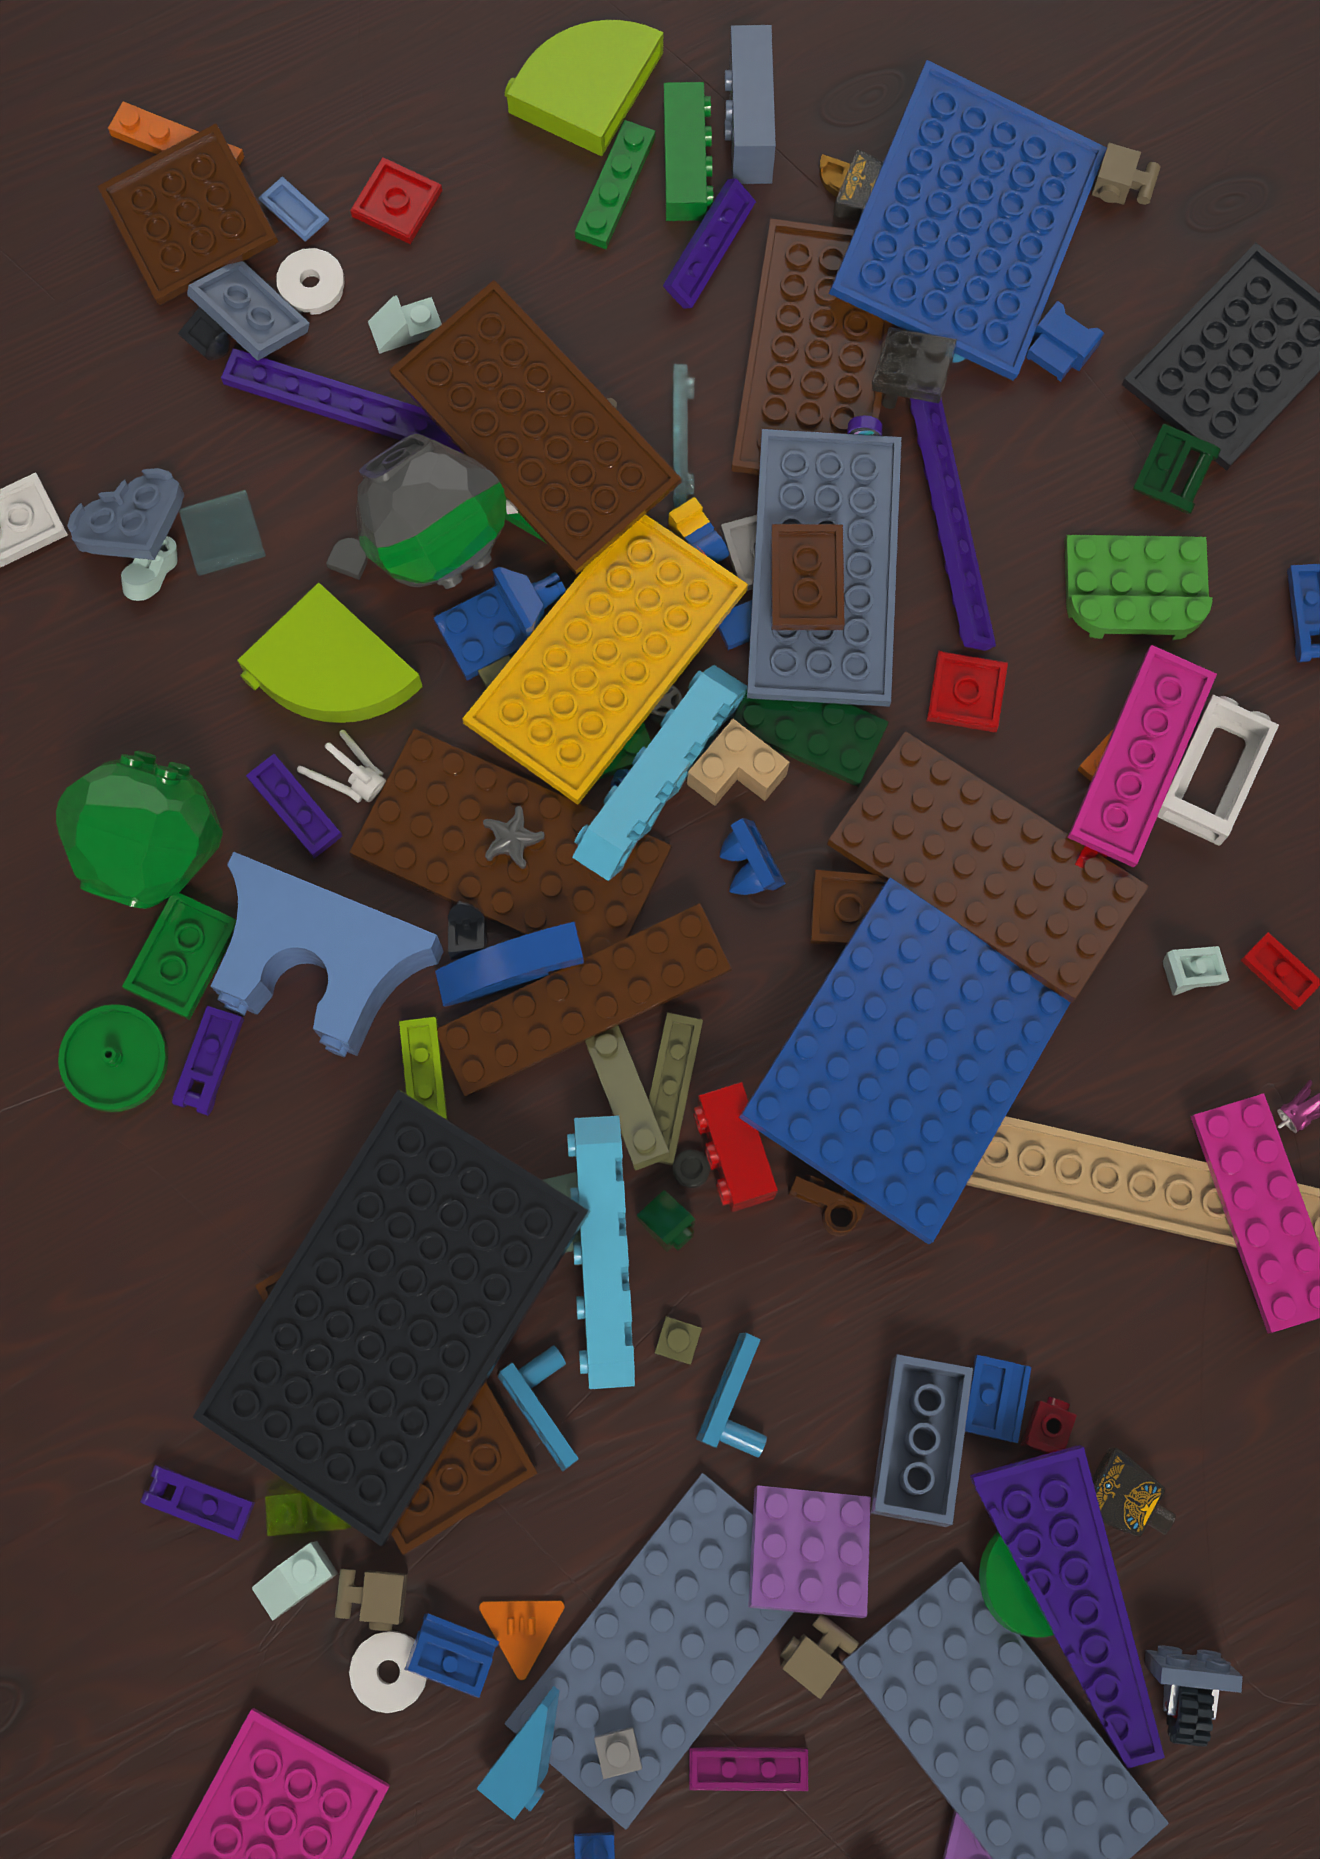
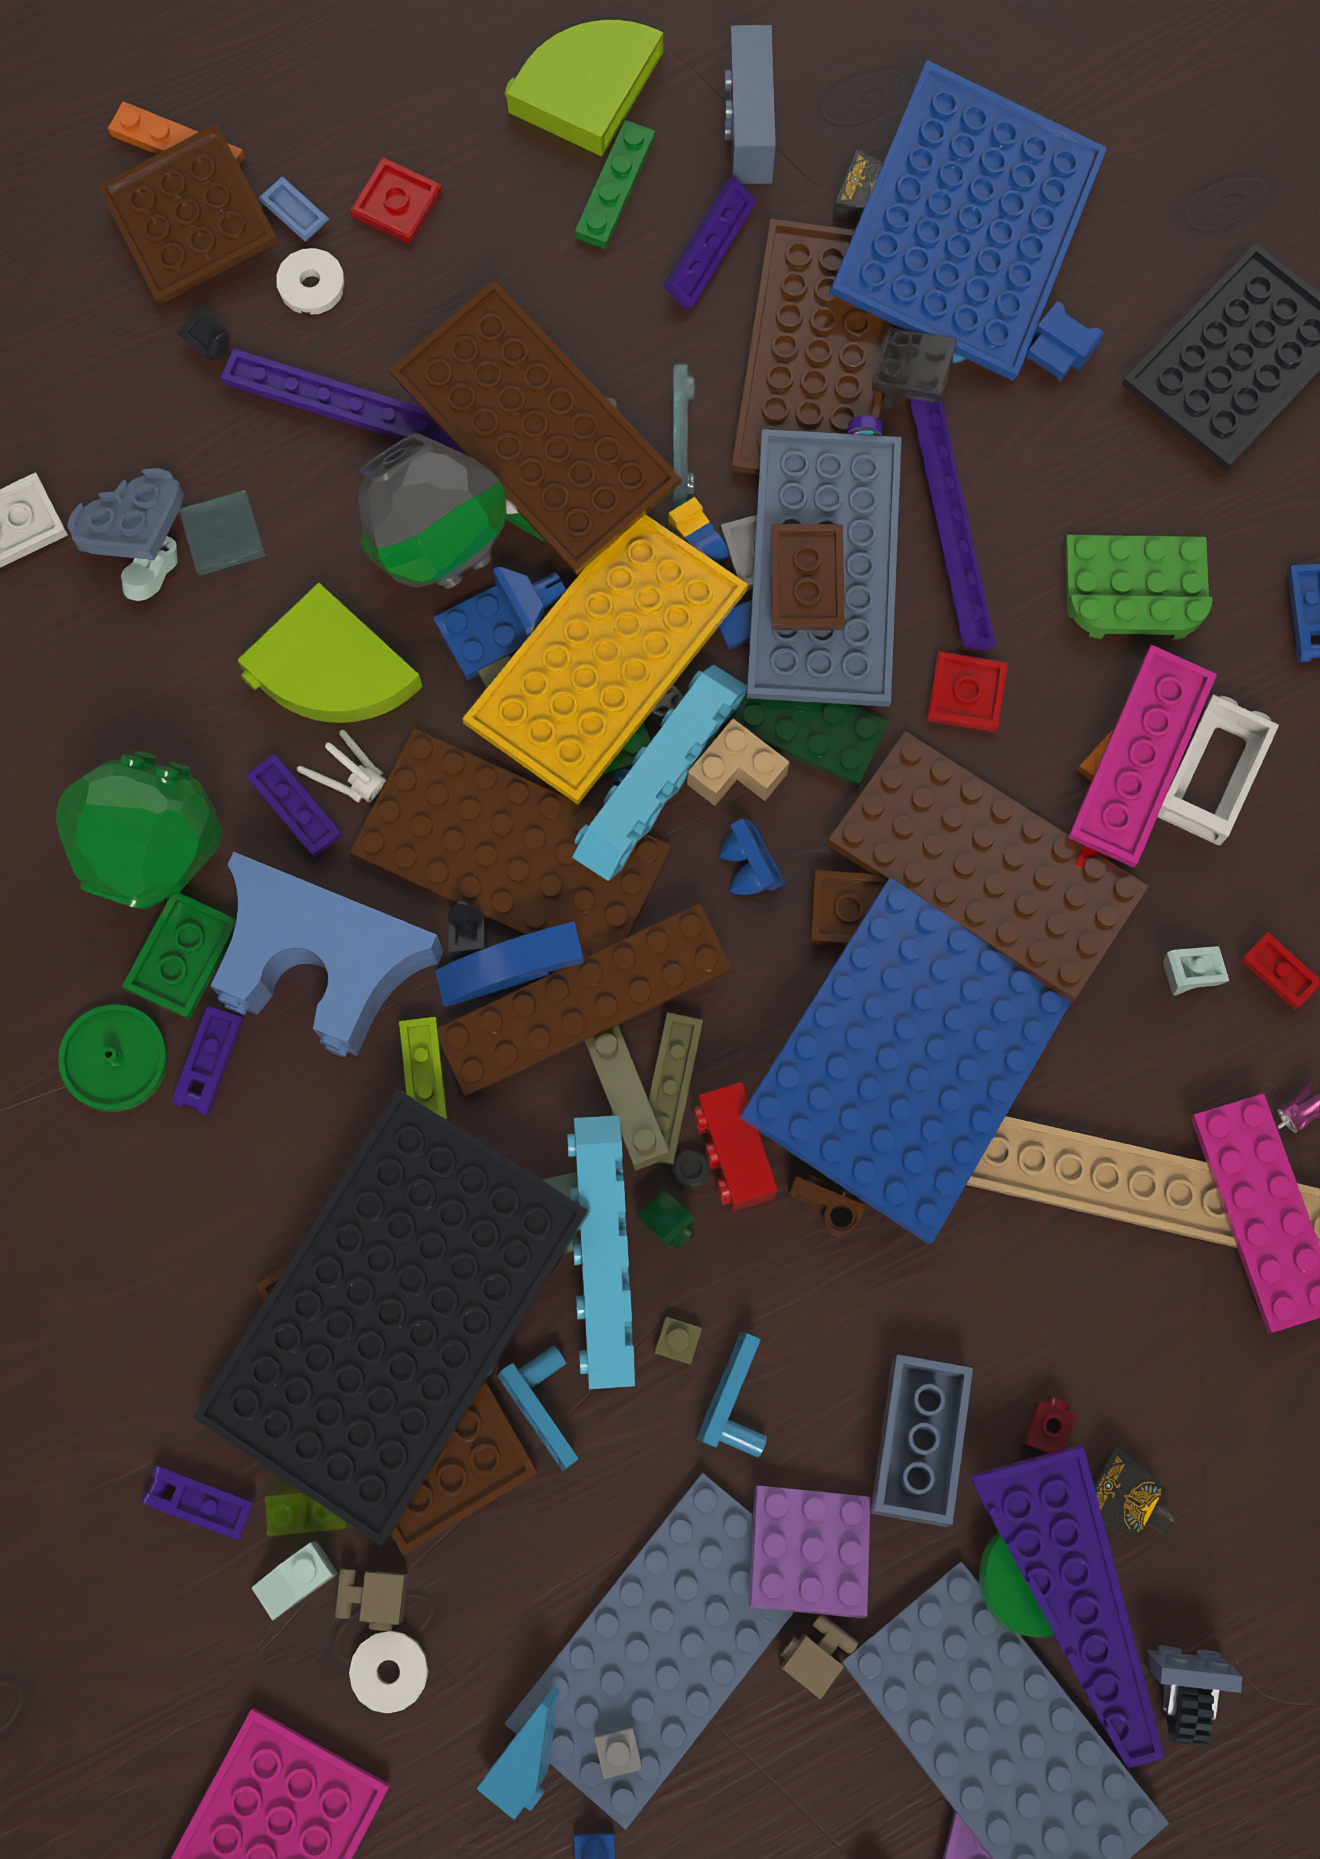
sand blue plate [187,261,310,361] -> none
dark grey tile [326,538,368,580] -> none
light aqua slope [368,295,442,354] -> none
blue plate [404,1613,499,1698] -> none
orange piece [479,1600,565,1680] -> none
dark grey animal [483,806,545,869] -> none
green brick [664,82,713,221] -> none
magenta tile [689,1747,808,1791] -> none
pearl gold tile [819,154,853,198] -> none
blue plate [965,1355,1032,1443] -> none
dark tan brick [1092,143,1161,205] -> none
dark green plate [1133,424,1221,514] -> none

